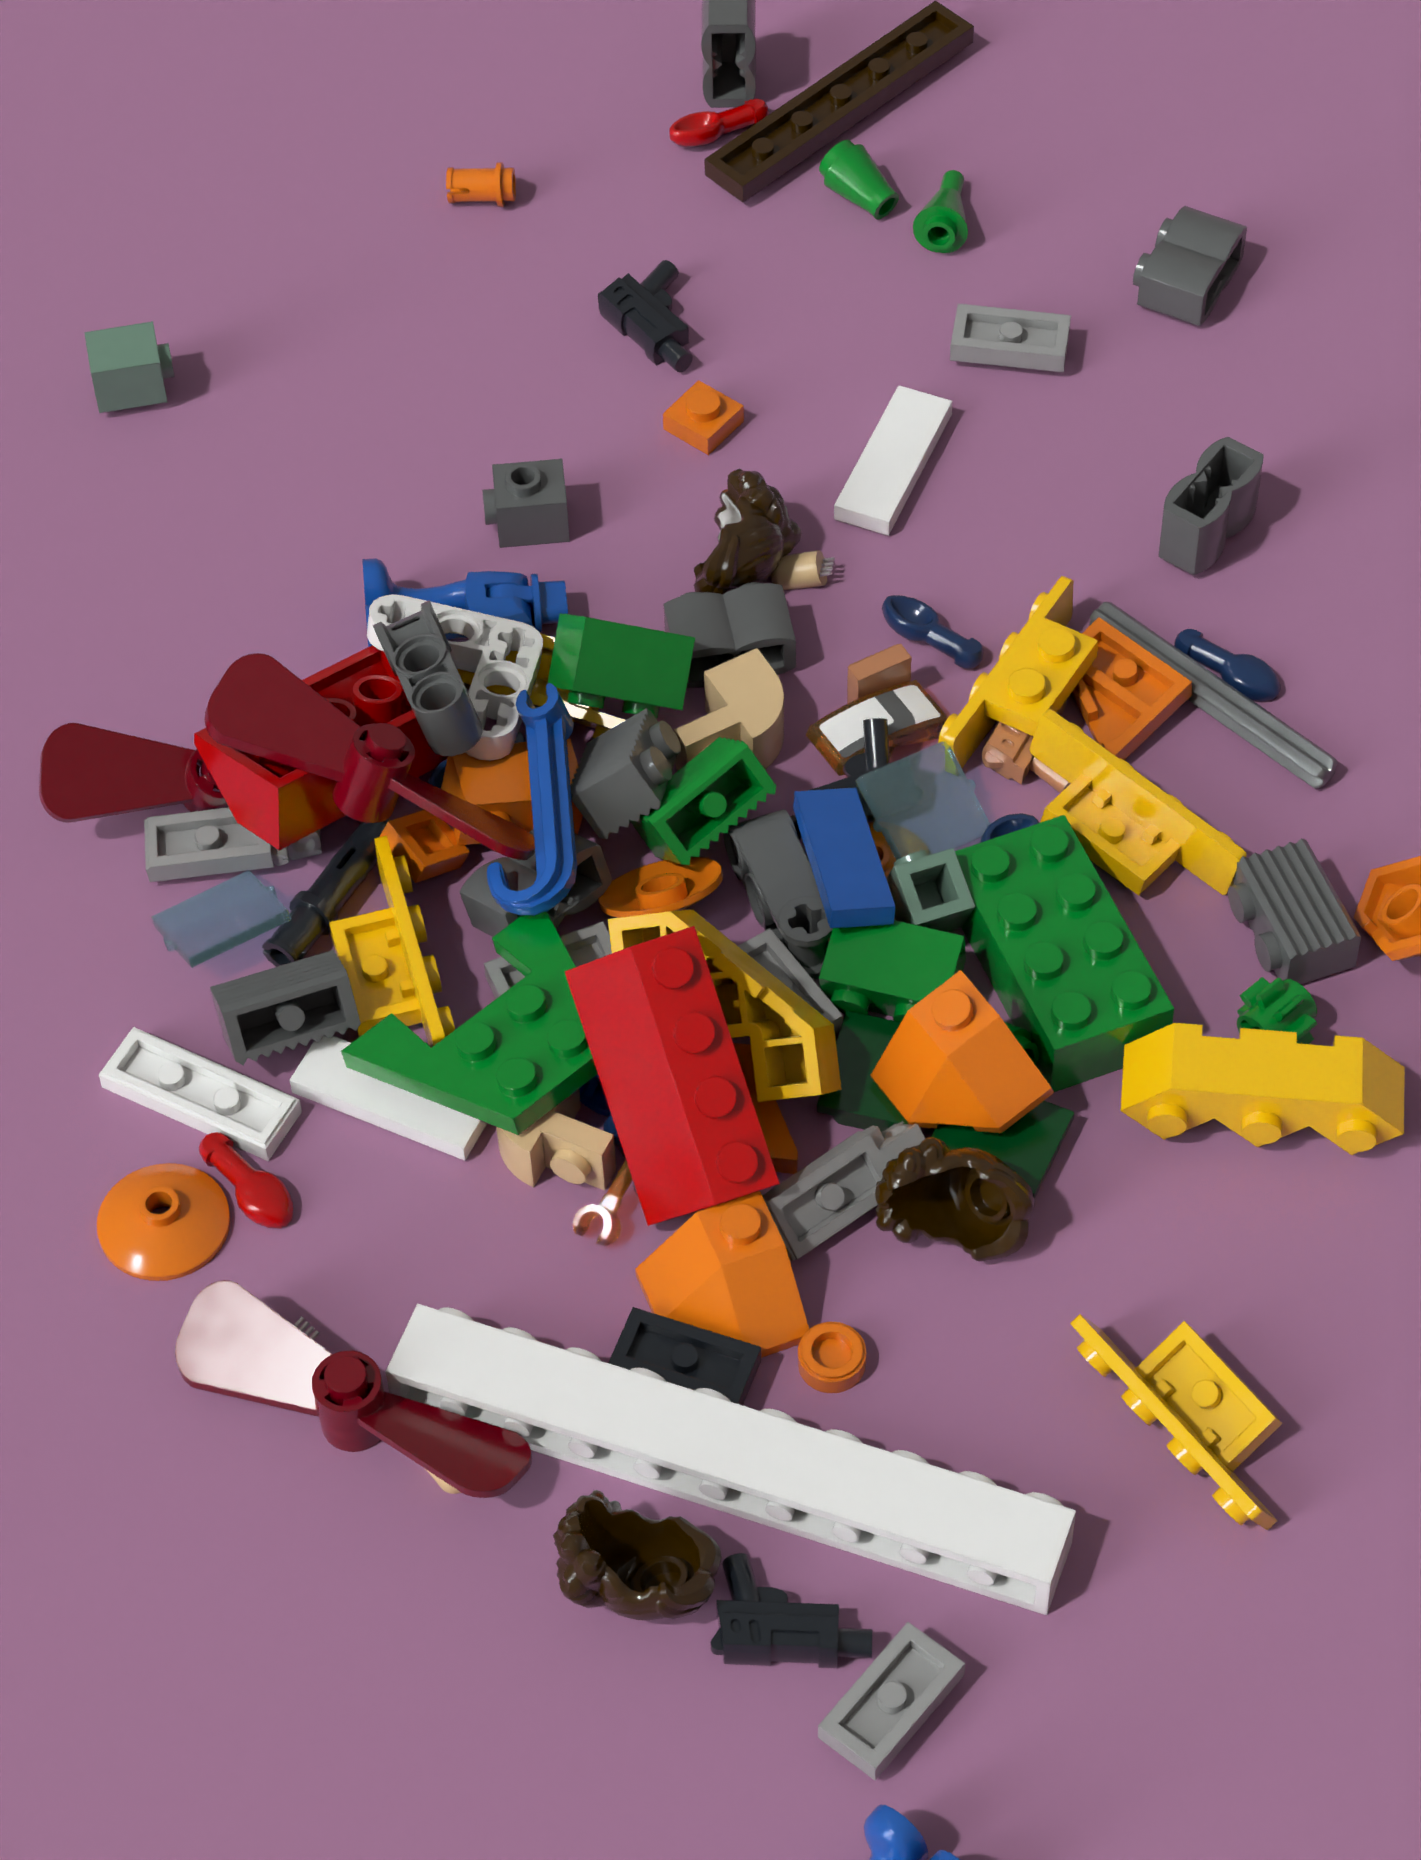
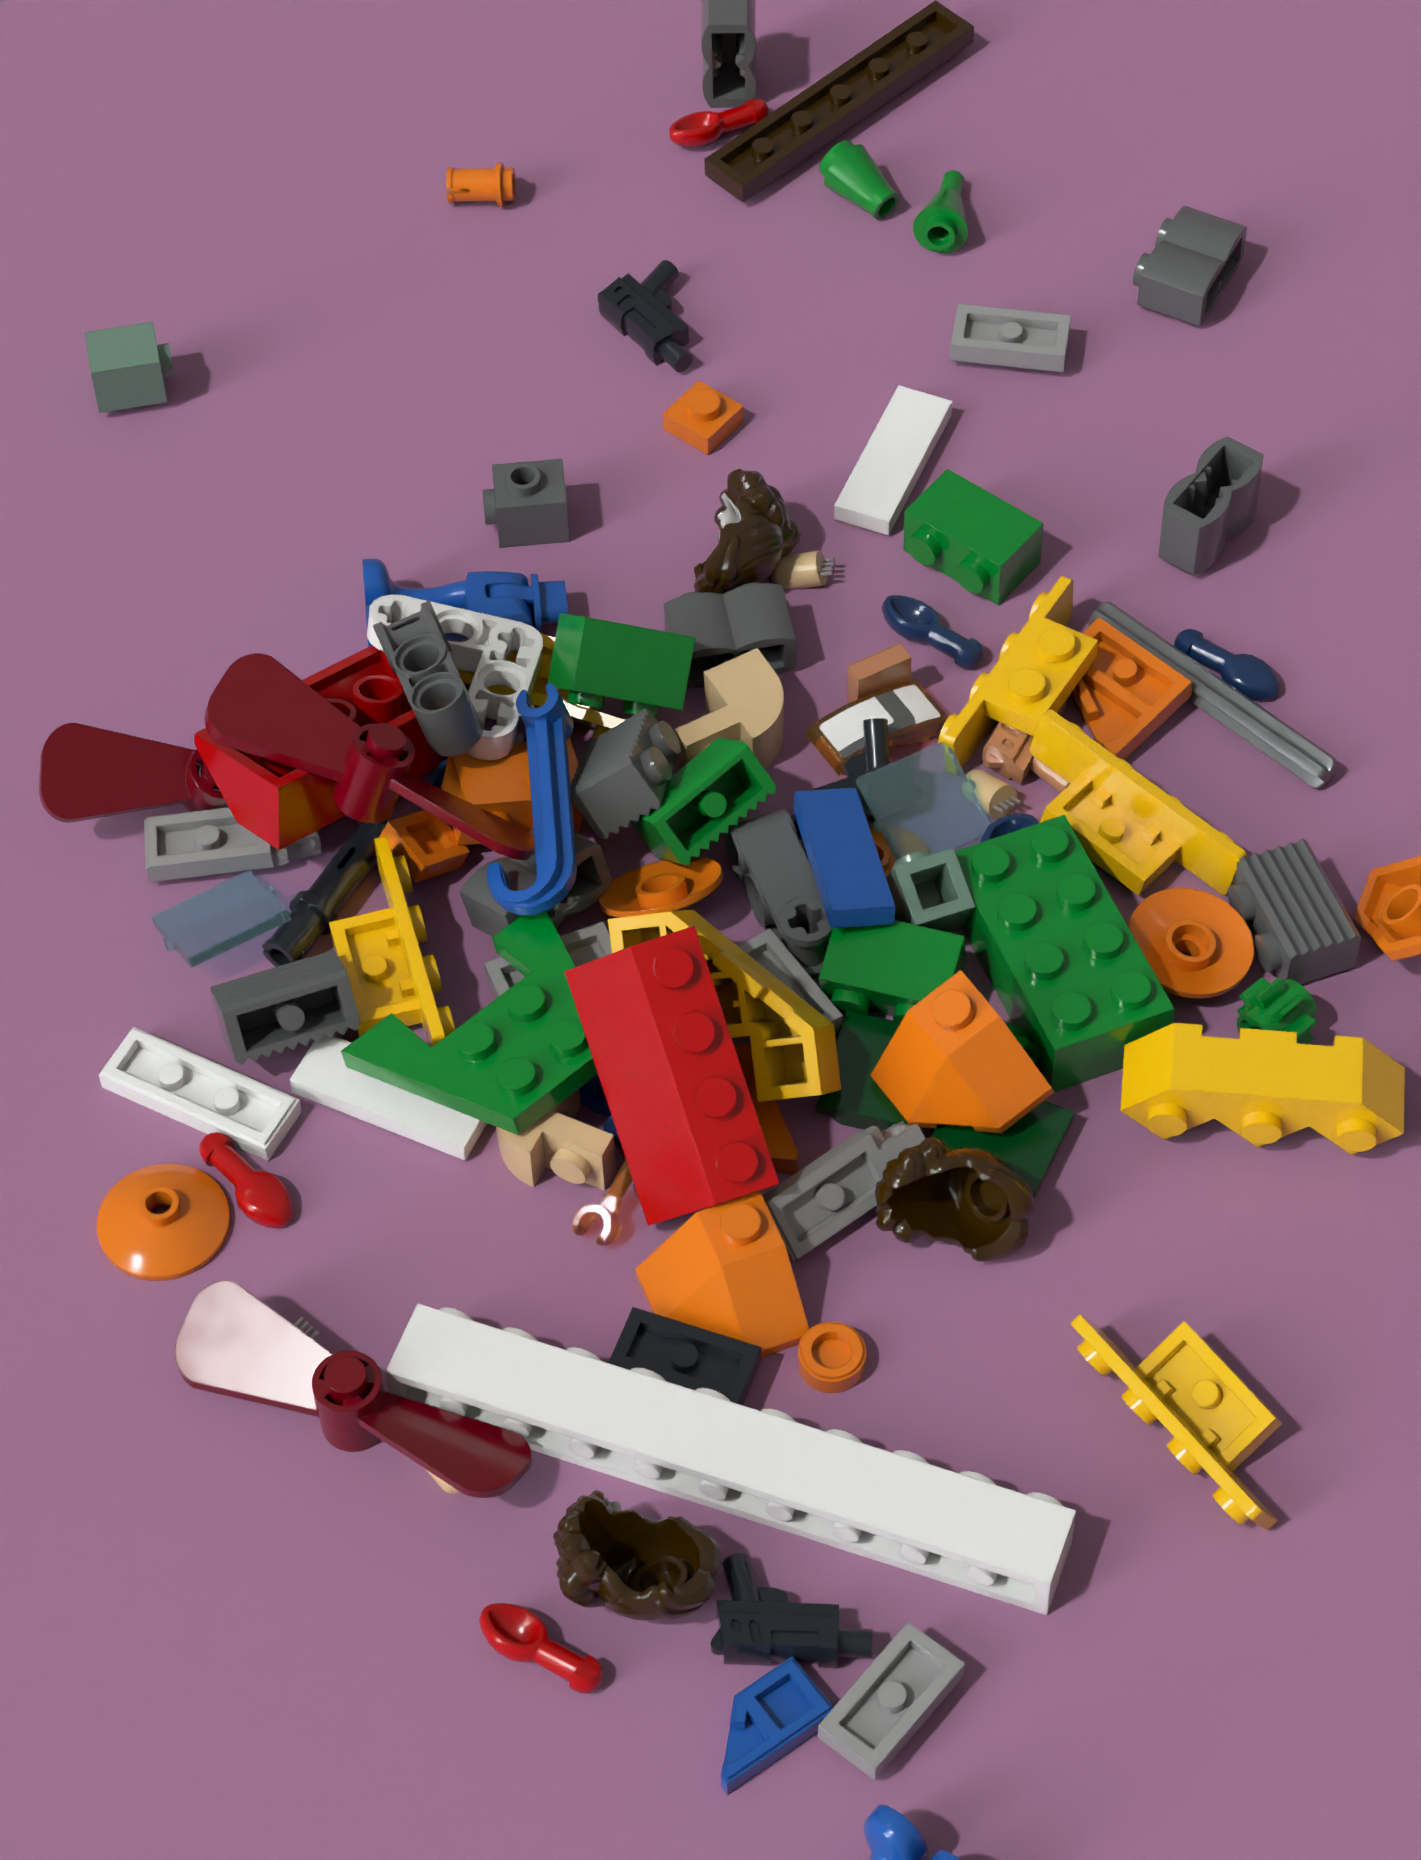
none -> red piece [479,1603,604,1694]
none -> blue tile [721,1656,834,1795]
none -> green brick [903,469,1044,605]
none -> tan piece [959,769,1021,819]
none -> orange dish [1128,888,1254,999]

